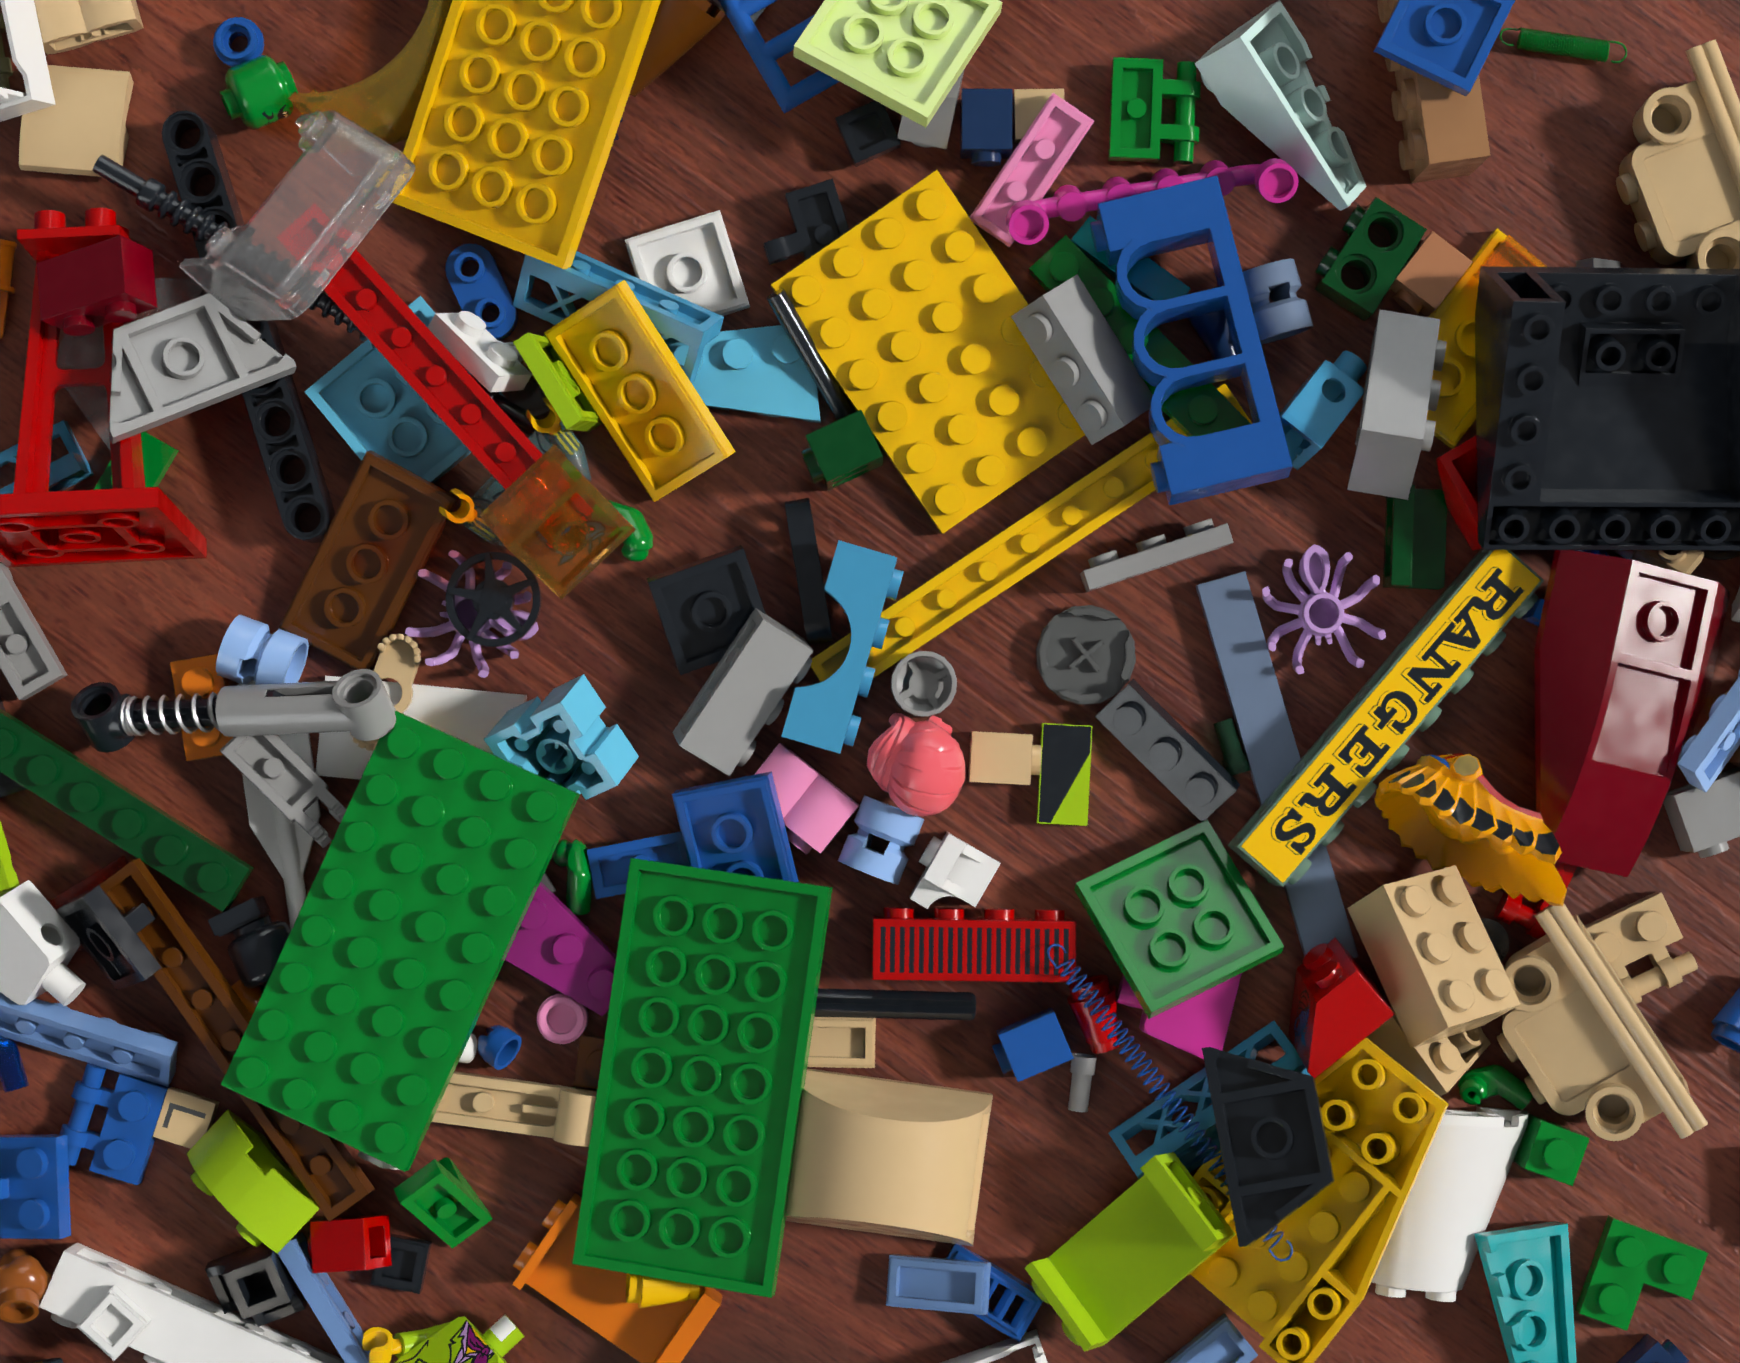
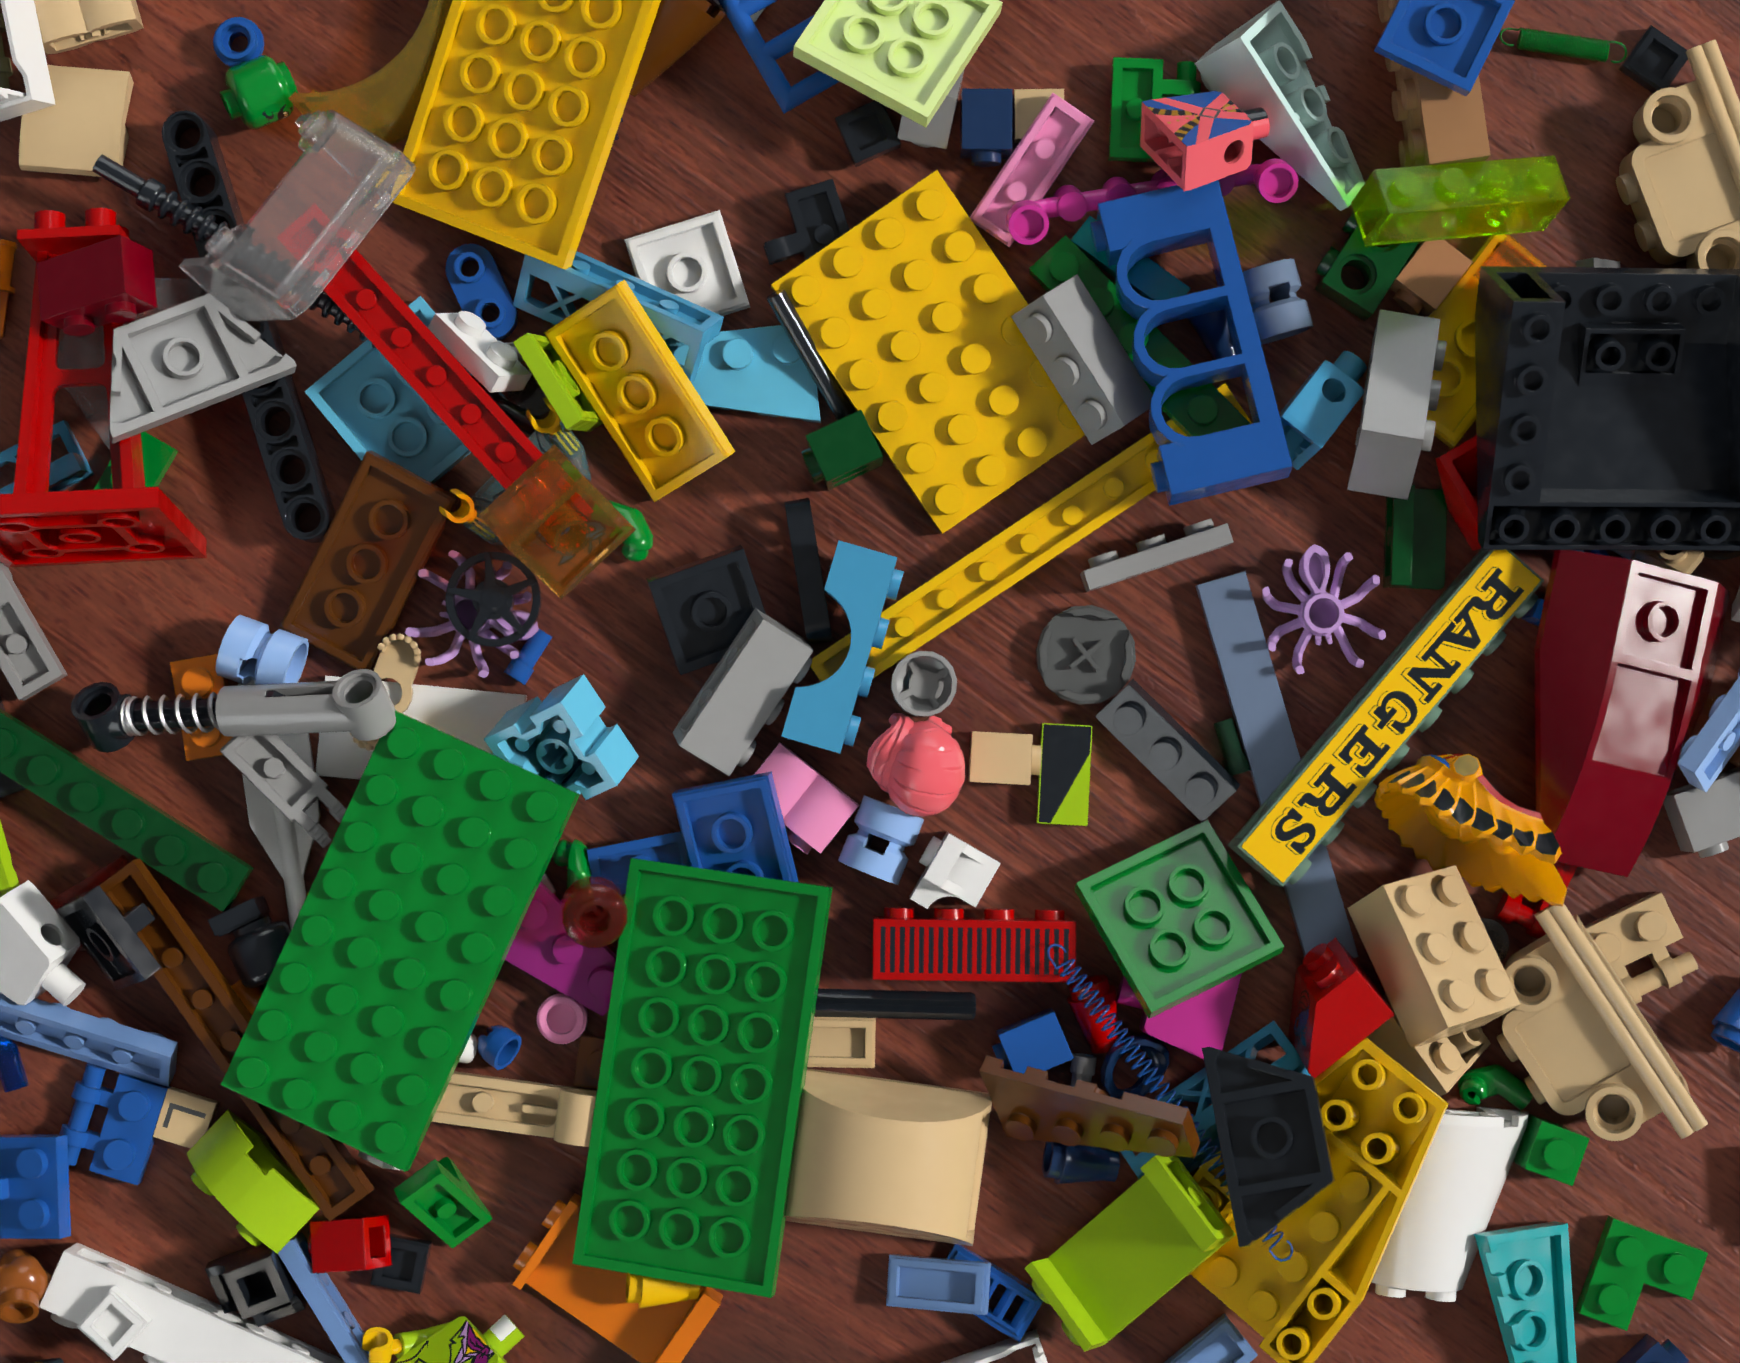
none -> blue piece [504,629,552,685]
none -> clear red head [560,877,628,948]
none -> reddish brown wing [979,1055,1200,1158]
none -> dark blue cone [1042,1141,1120,1184]
none -> dark blue piece [1100,1033,1169,1099]
none -> coral torso [1140,91,1270,192]
none -> clear neon green brick [1351,155,1570,246]
none -> black tile [1618,25,1688,93]

